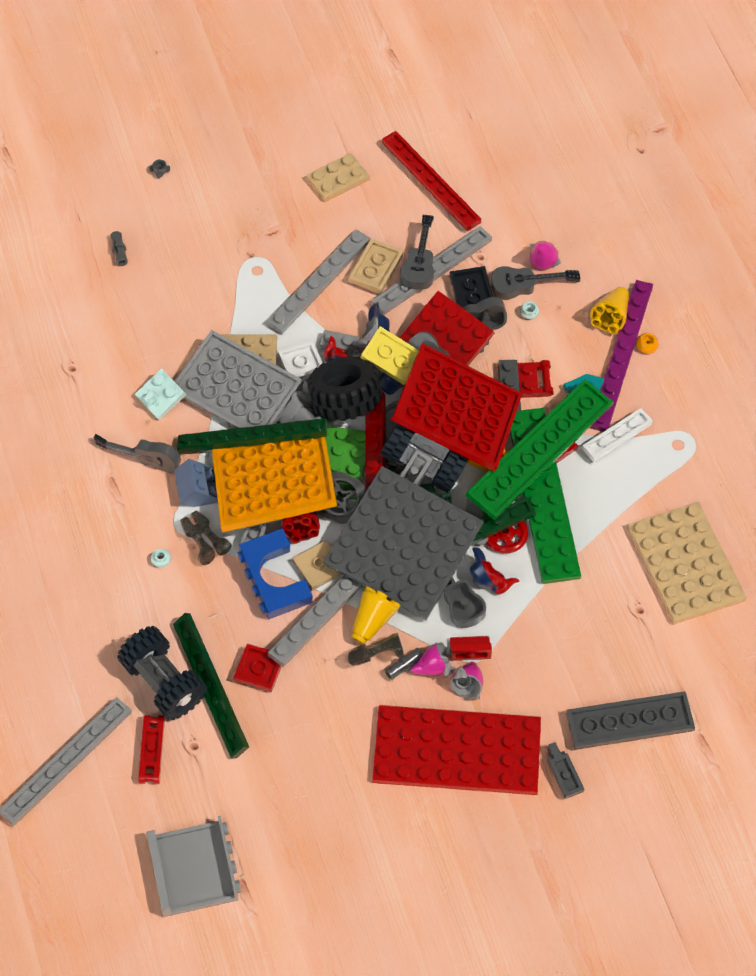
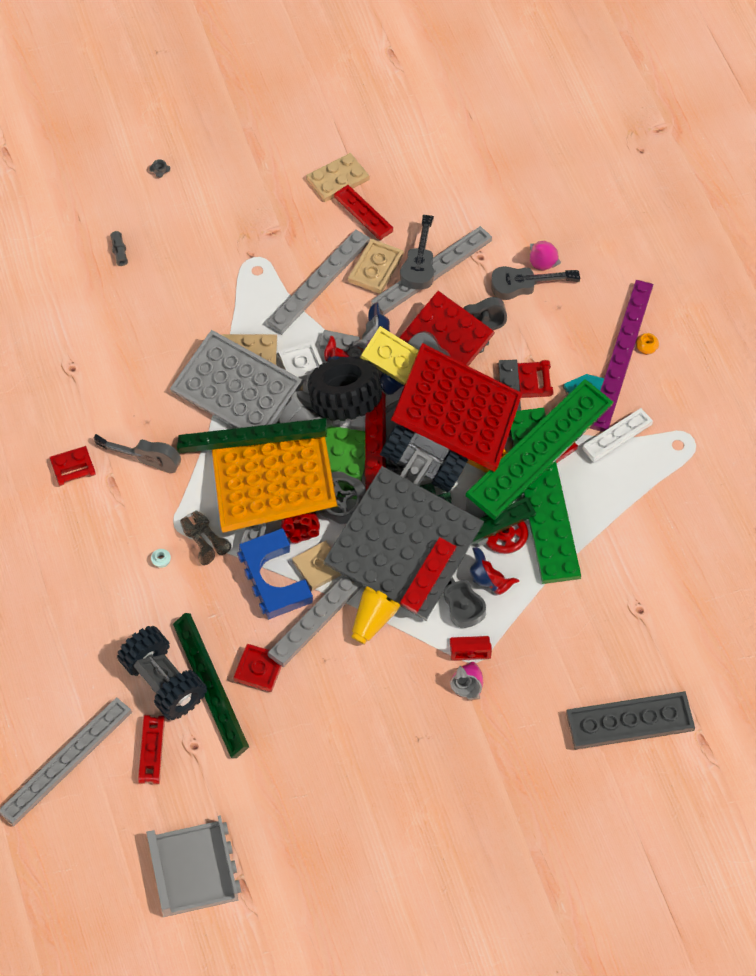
light aqua hinge [135,368,187,420] -> none
sand blue slope [174,459,218,507] -> none
clear smoke piece [348,632,405,666] -> none
red plate [372,705,541,795] -> none
red plate [382,131,481,231] -> none
dark grey pin [385,648,423,680] -> none
dark pink hat [411,642,455,676] -> none
black plate [449,266,493,308] -> none
light aqua plate [520,302,539,319] -> none
dark grey hinge [547,742,585,799] -> none
yellow cone [590,287,629,334] -> none
tan plate [627,502,747,625] -> none
none -> red plate [50,446,96,486]
none -> red plate [334,185,394,241]
none -> red plate [400,537,457,614]

